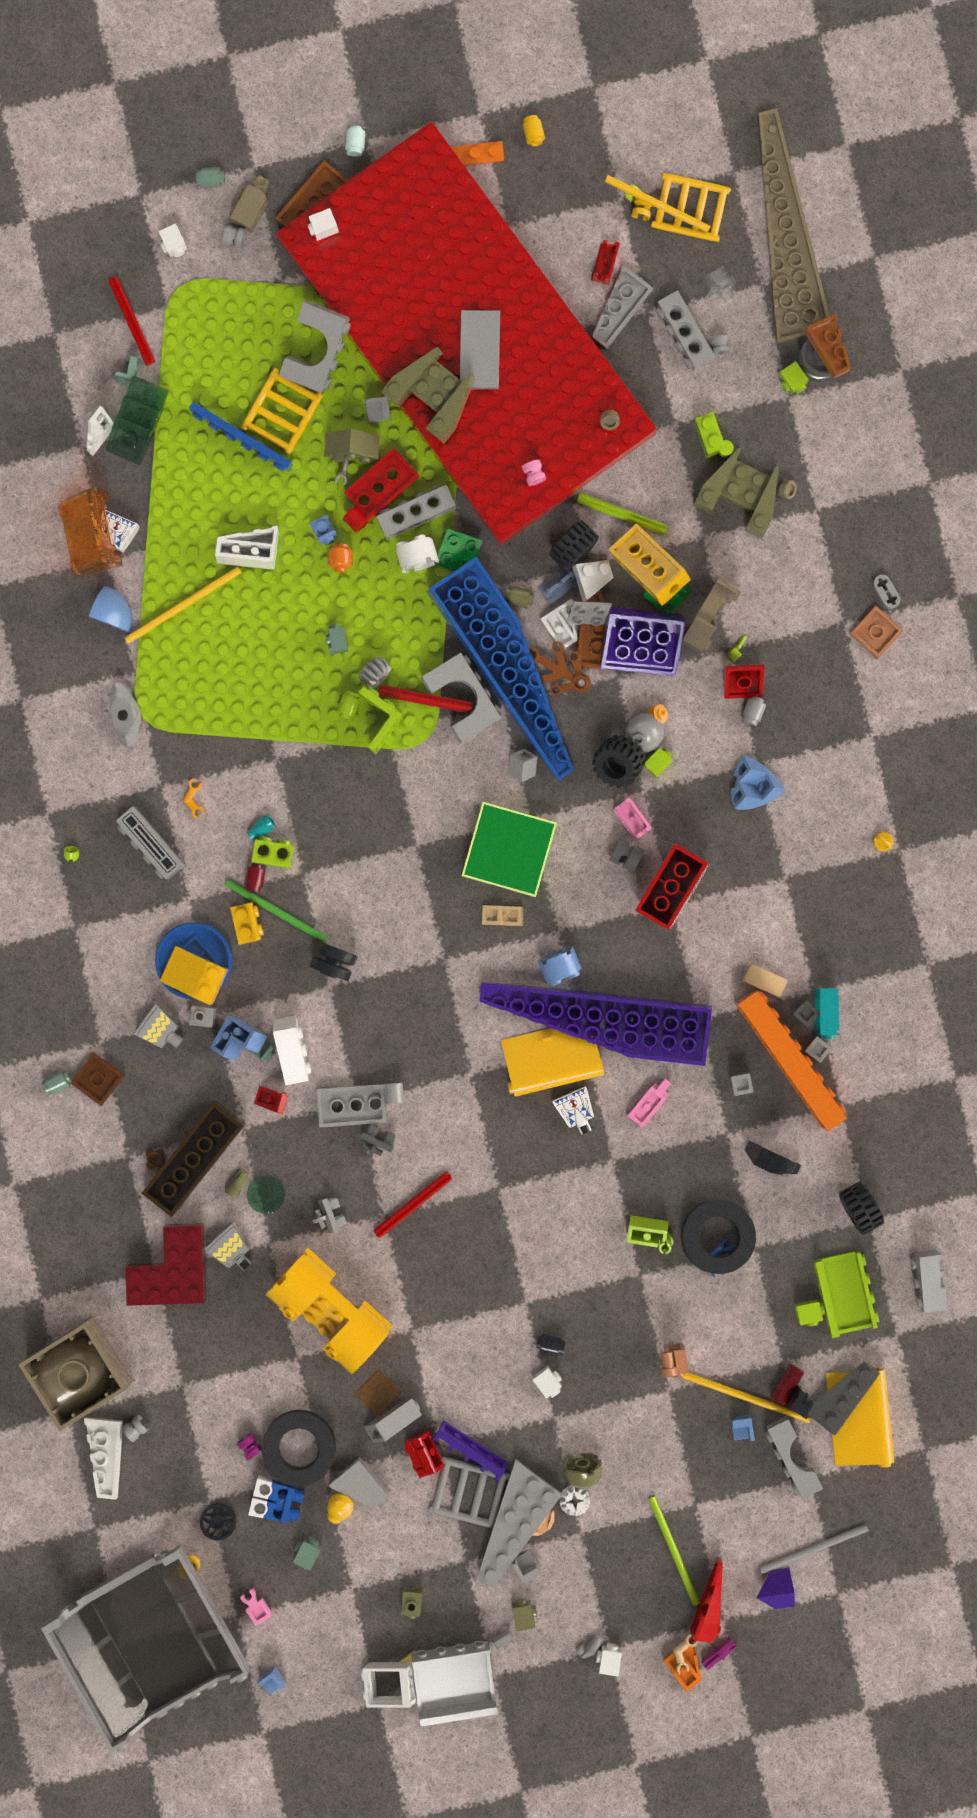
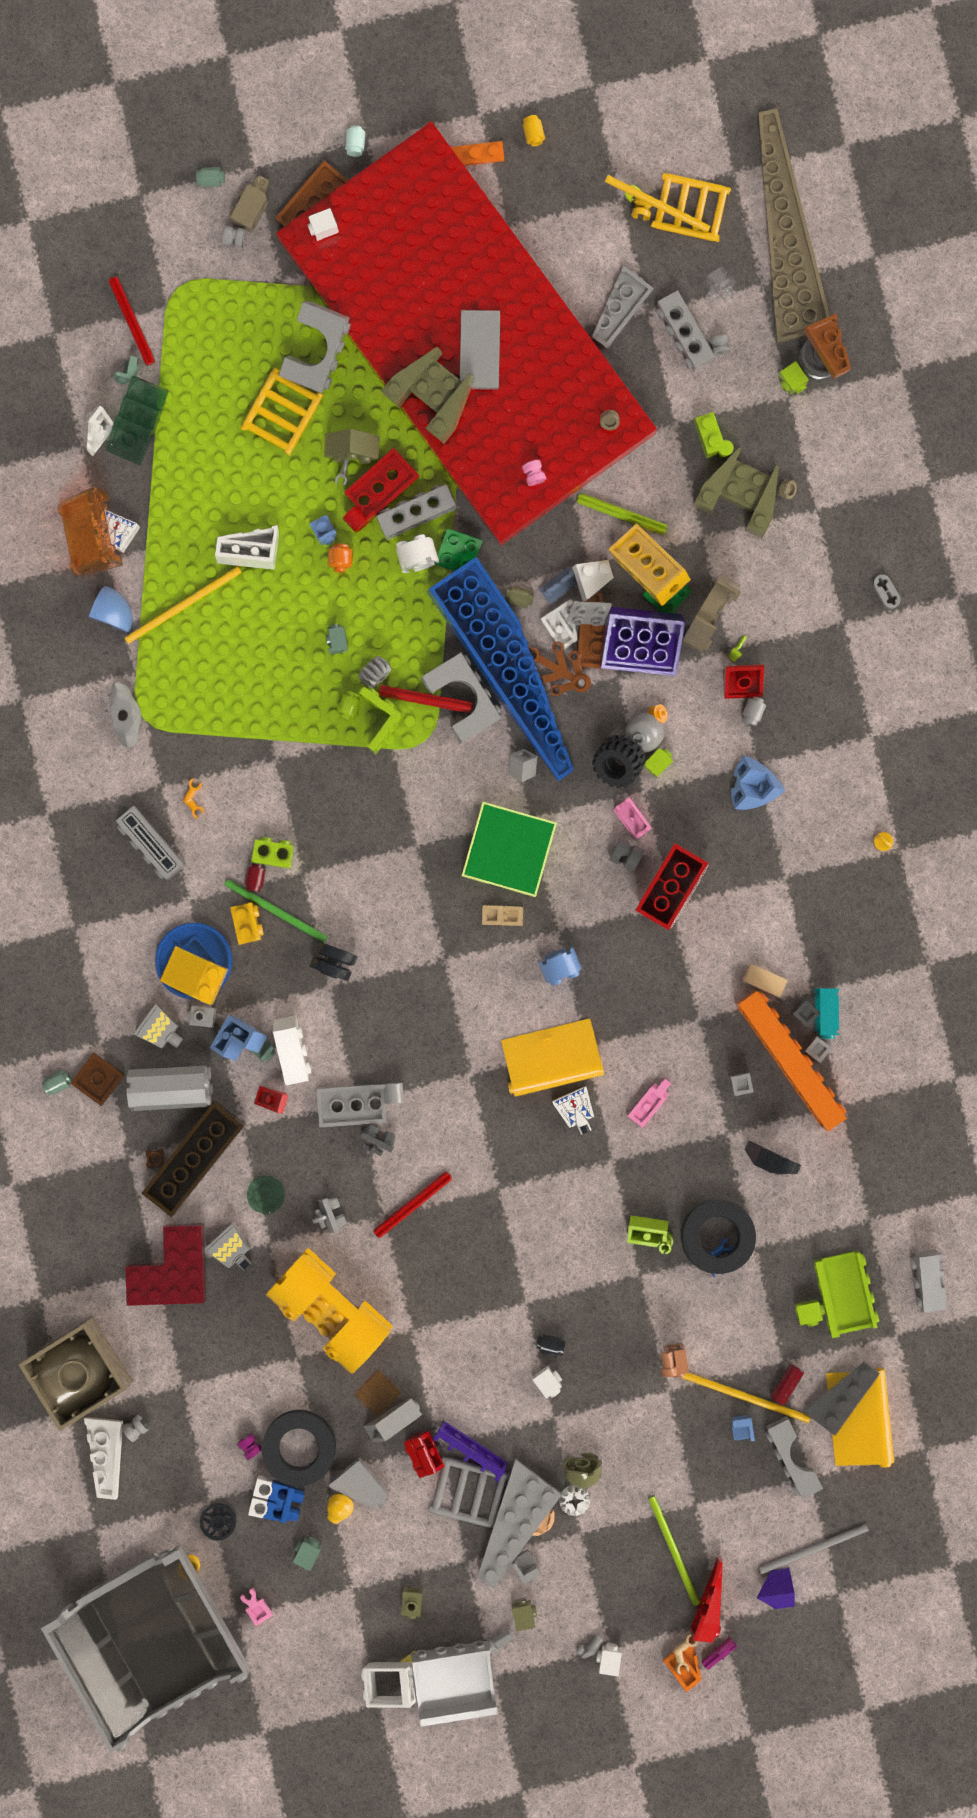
lime hinge [64,846,79,862] -> none
white brick [158,223,187,257] -> none
blue plate [189,402,293,472] -> none
olive pin [225,1169,250,1199] -> none
teal cone [247,814,276,841] -> none
medium blue panel [257,1666,286,1694] -> none
light grey panel [365,396,391,423] -> none
dark purple wedge [479,982,712,1066] -> none
black tyre [549,520,599,571] -> none
red hinge [591,240,620,285] -> none
black hinge [786,1384,813,1419] -> none
black tyre [839,1181,884,1235] -> none
nougat tile [849,605,904,659] -> none
none -> light grey brick [127,1066,213,1111]

